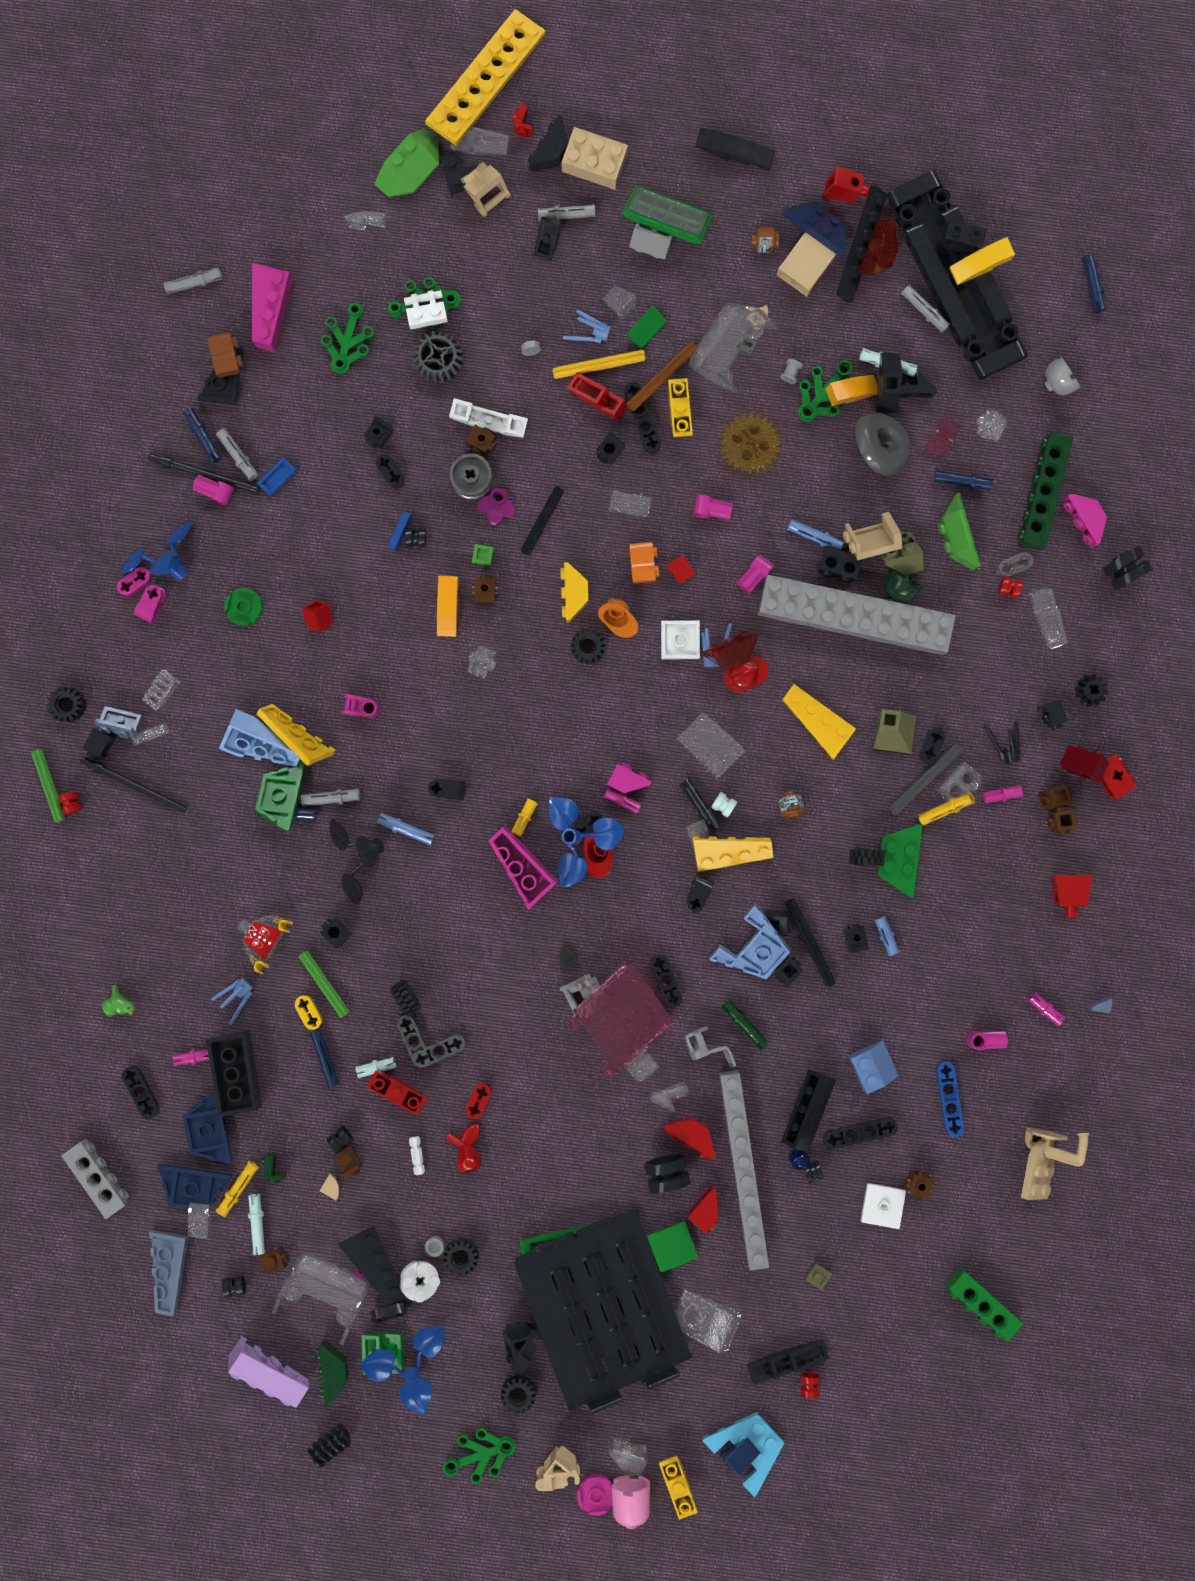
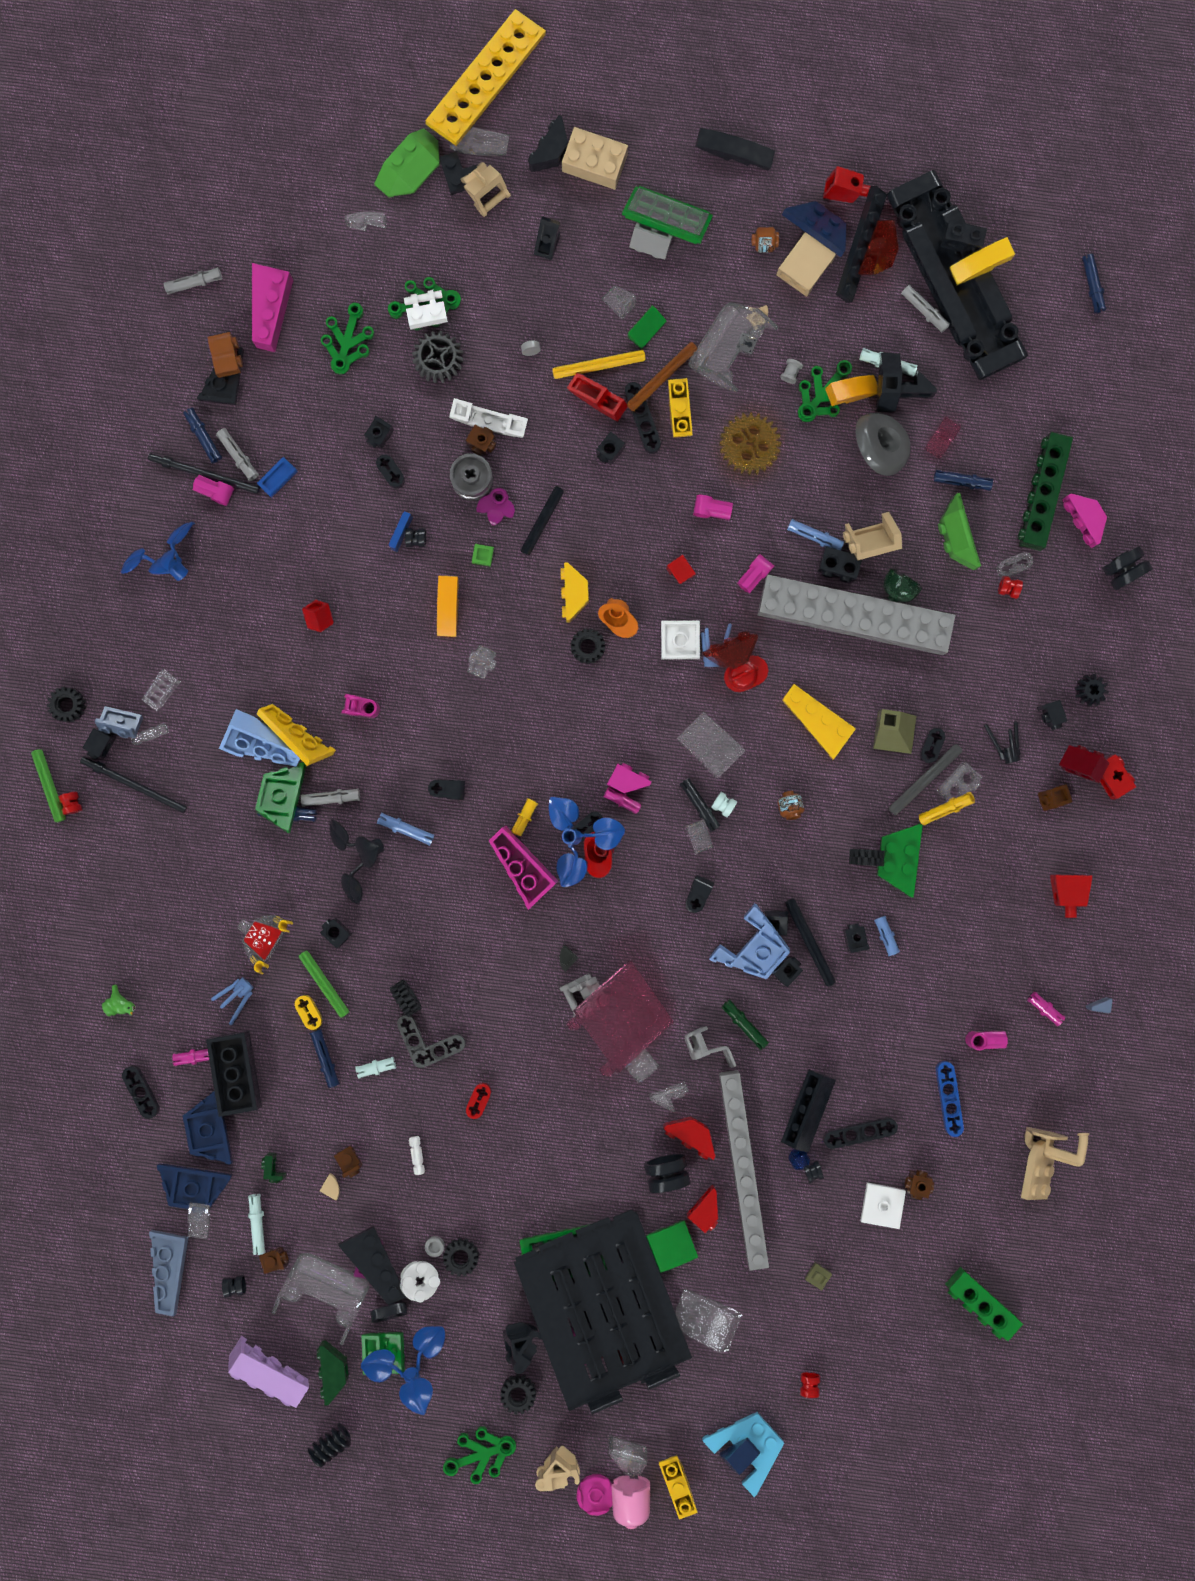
light grey brick [61,1139,130,1219] -> none
dark pink beam [117,567,152,597] -> none
dark pink piece [134,585,166,623] -> none
yellow pin [216,1161,259,1217] -> none
green tile [224,588,263,626] -> none
black wheel [326,1126,354,1153] -> none
red slope [366,1070,427,1116] -> none
red piece [446,1123,482,1173] -> none
reddish brown brick [472,576,499,605] -> none
red bracket [513,103,533,138] -> none
light grey pin [538,204,595,221] -> none
medium blue plant [563,310,611,344] -> none
clear slope [608,490,652,518] -> none
orange brick [629,542,659,584] -> none
black beam [651,954,682,1008] -> none
yellow wing [692,836,773,872] -> none
black slope [747,1339,829,1385] -> none
medium blue slope [848,1040,899,1094] -> none
olive slope [880,531,924,575] -> none
clear brick [976,409,1008,442] -> none
dark pink axle [983,785,1023,803] -> none
clear slope [1029,586,1068,649] -> none
light grey cylinder [1044,356,1081,396] -> none
reddish brown brick [1047,807,1077,835] -> none

